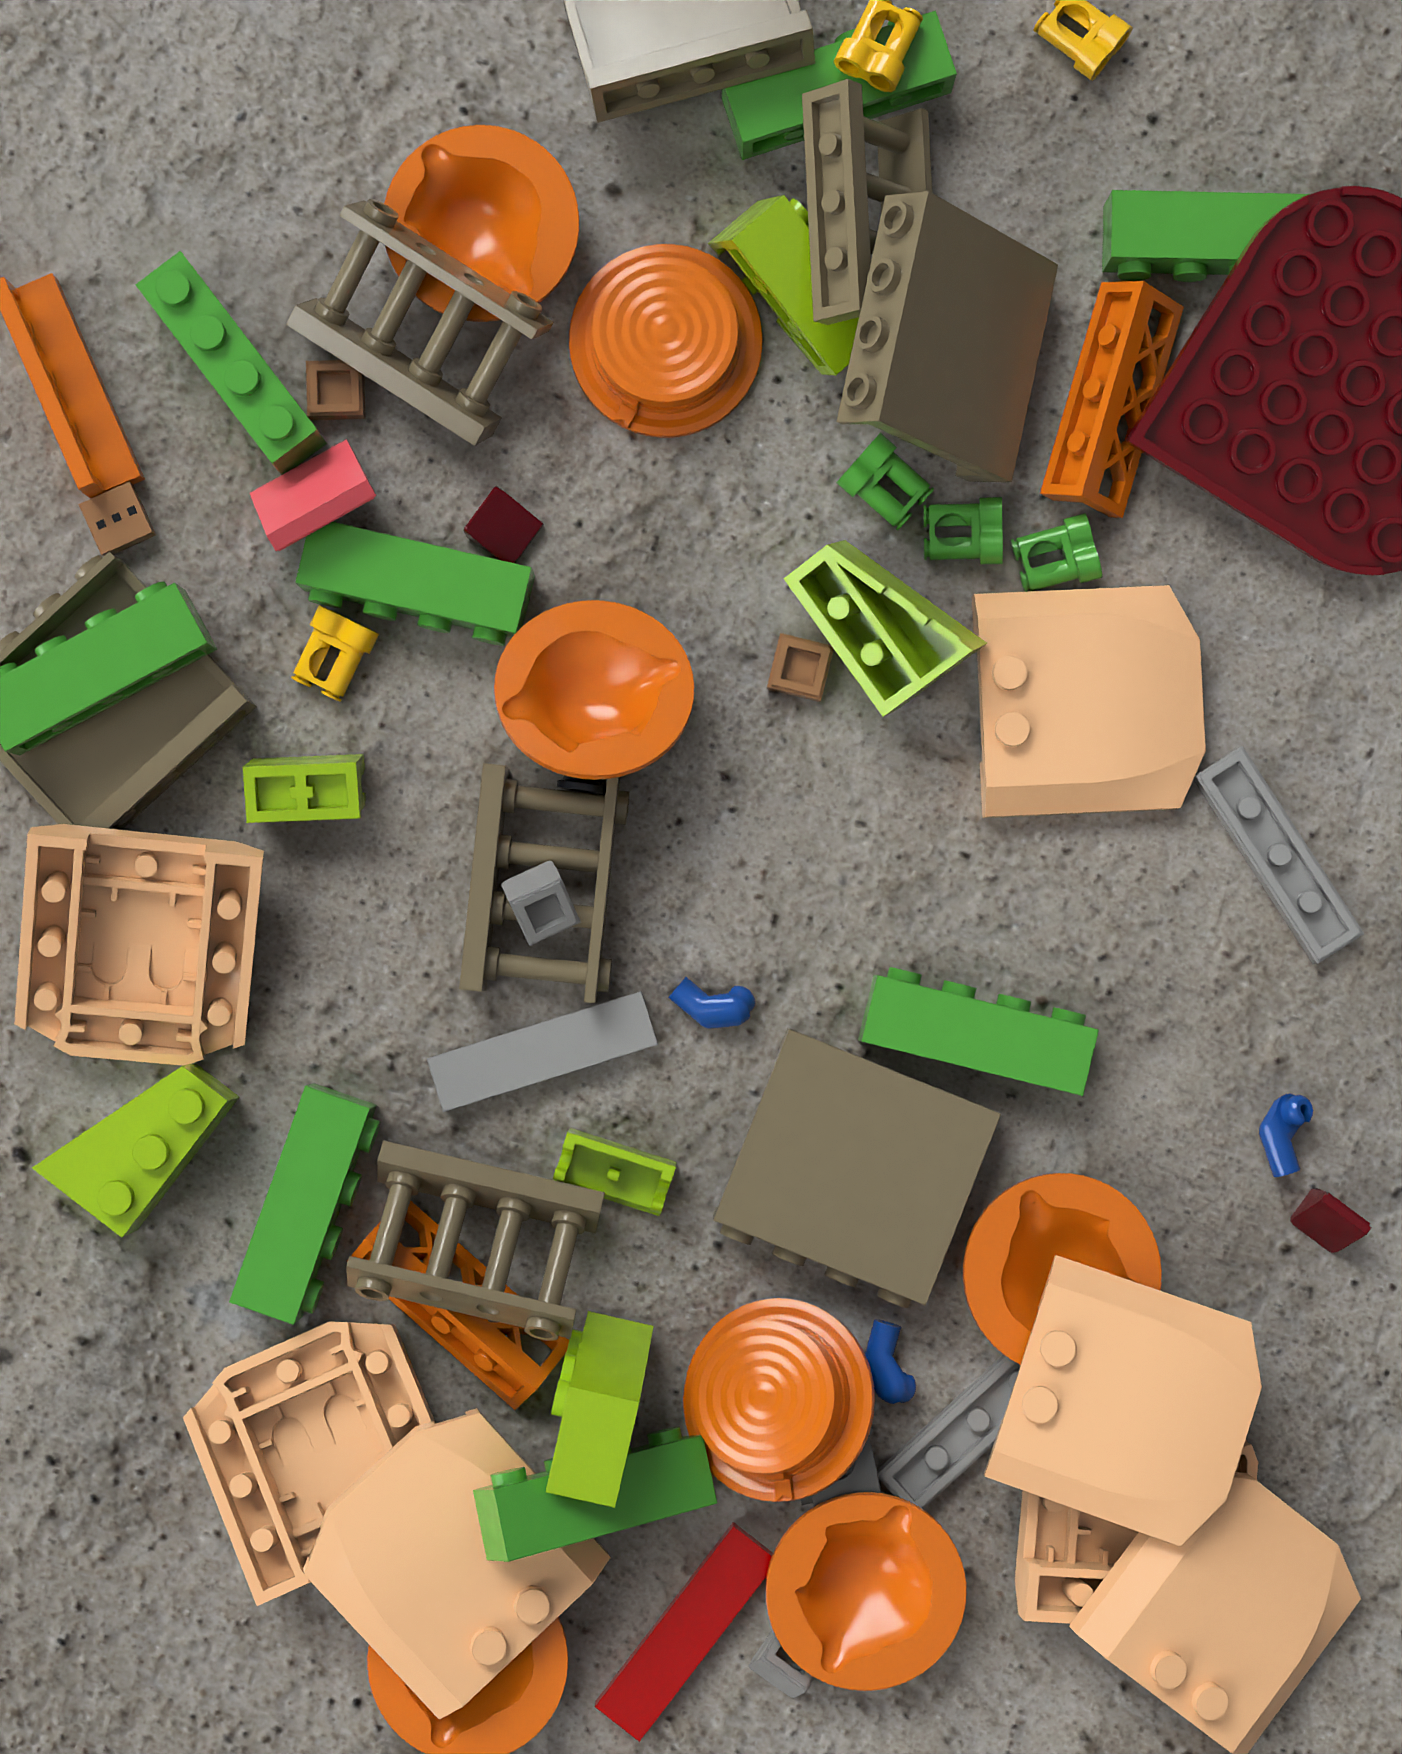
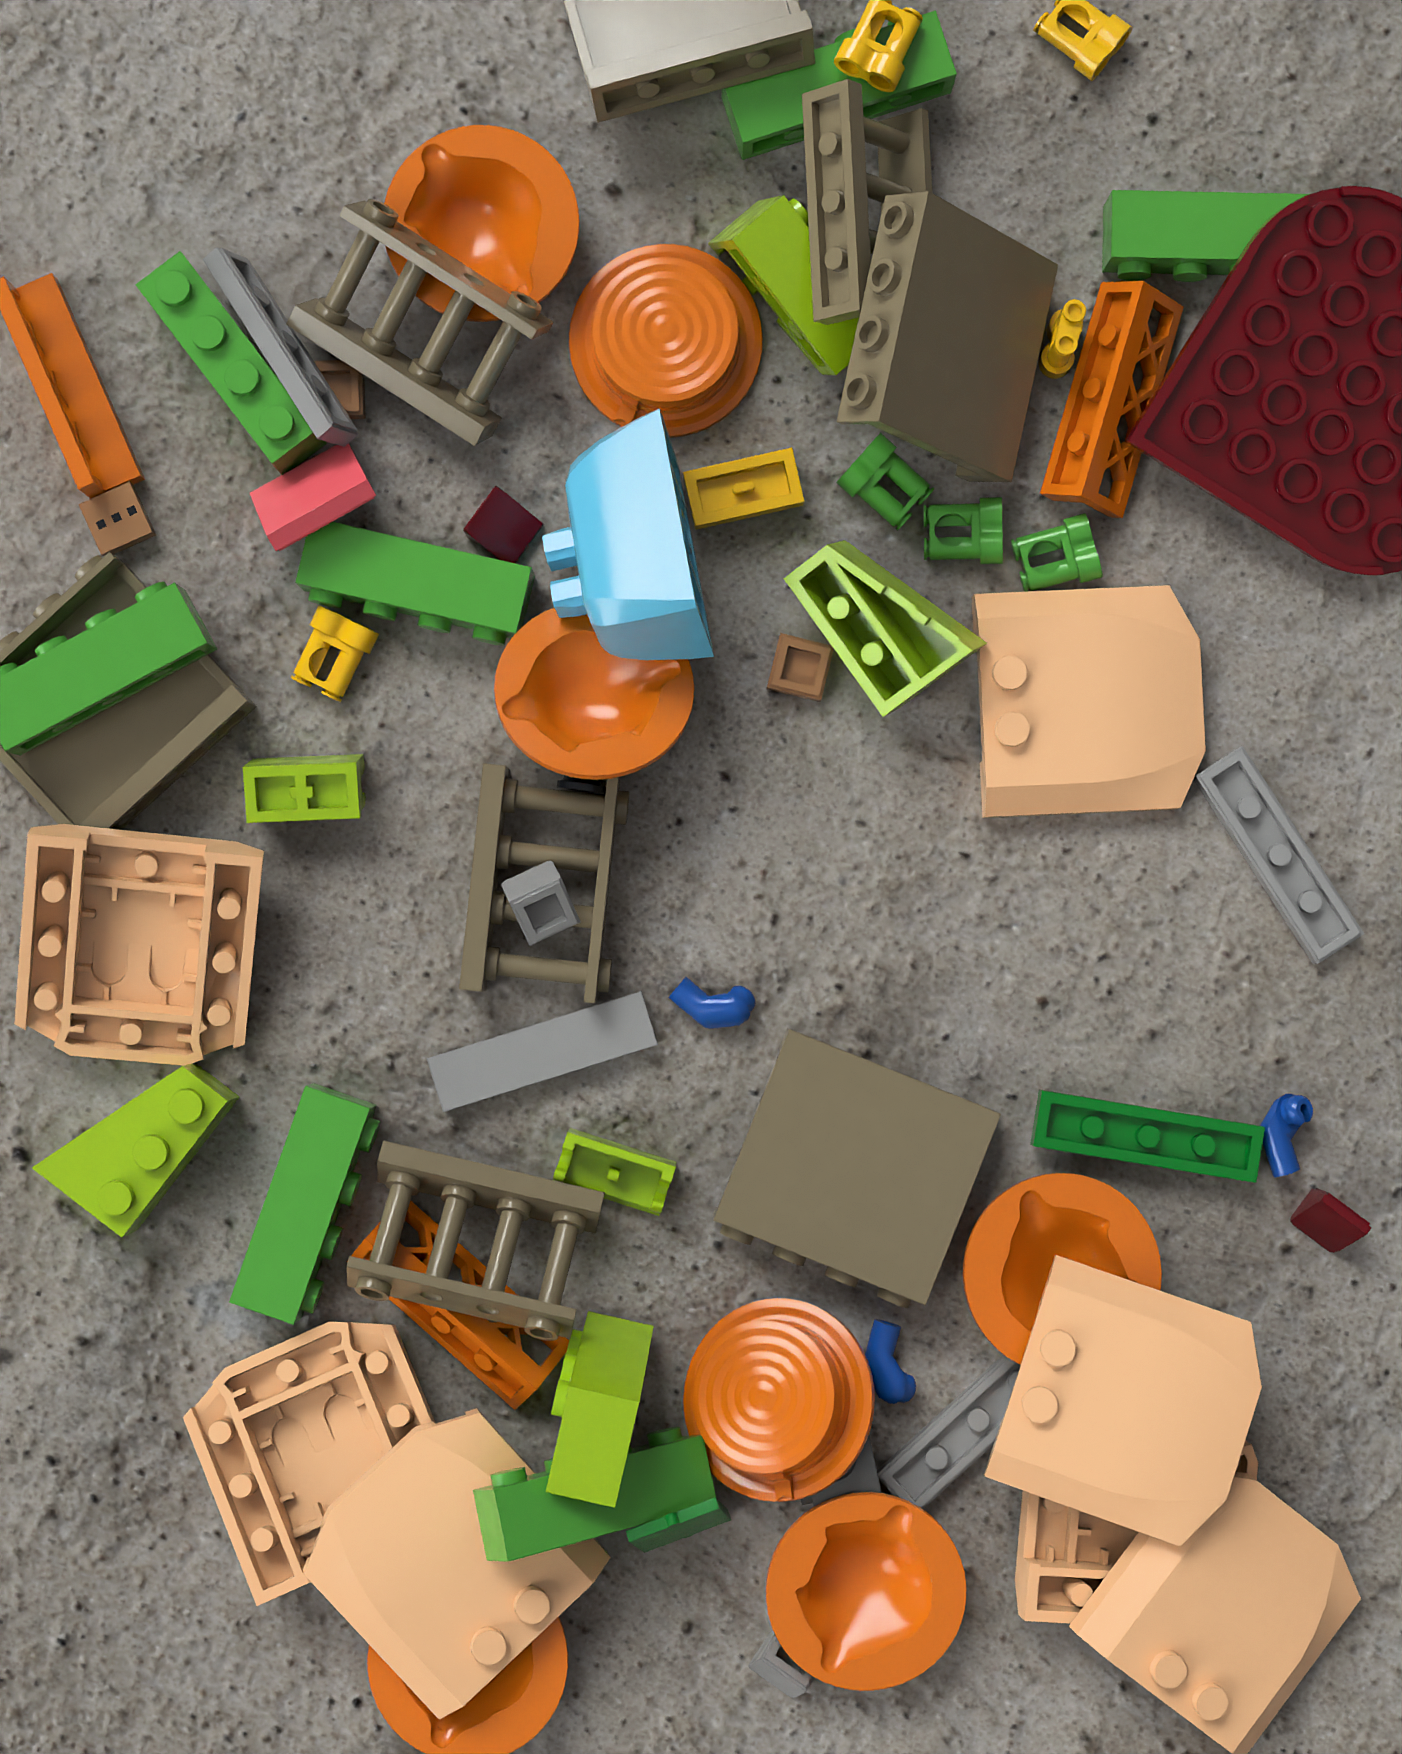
red tile [595,1522,773,1742] -> none
bright green brick [858,967,1099,1096] -> none
none -> light grey tile [203,247,359,447]
none -> medium azure hips [542,408,714,660]
none -> green piece [626,1497,731,1553]
none -> yellow plate [683,447,805,530]
none -> green plate [1030,1089,1265,1183]
none -> yellow piece [1038,299,1086,379]

